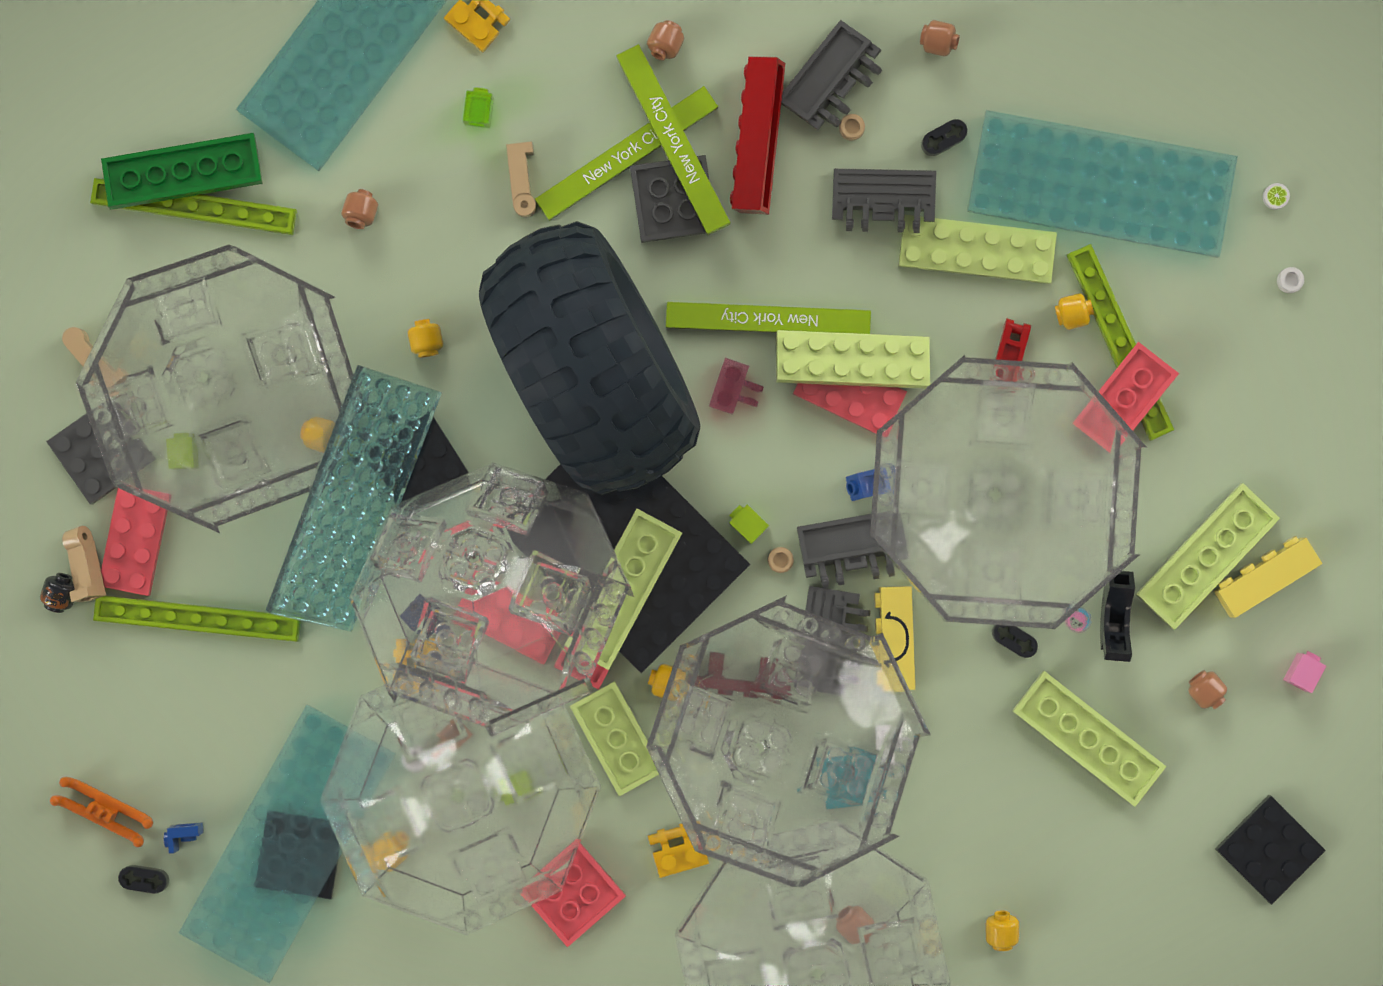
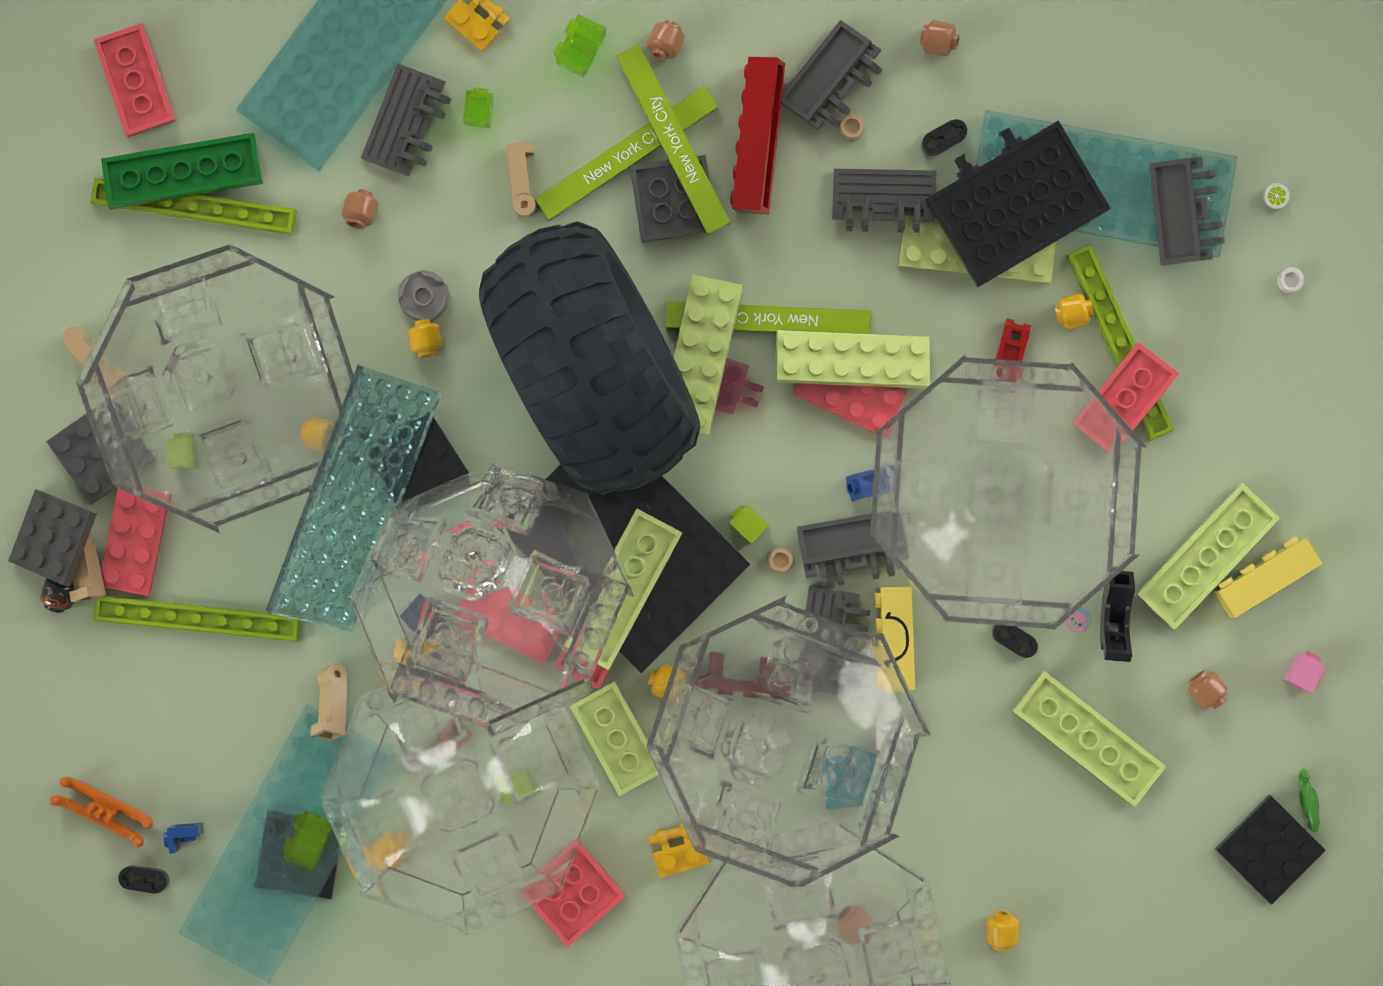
none -> dark grey plate [8,489,97,587]
none -> coral plate [94,23,176,137]
none -> clear neon green brick [282,810,335,871]
none -> tan leg [310,663,347,741]
none -> dark grey hinge [361,63,451,177]
none -> light grey tile [398,270,449,321]
none -> clear neon green brick [554,14,606,77]
none -> yellowish green plate [674,274,743,436]
none -> black hinge [925,120,1111,288]
none -> dark grey hinge [1149,157,1225,266]
none -> bright green piece [1298,768,1320,832]

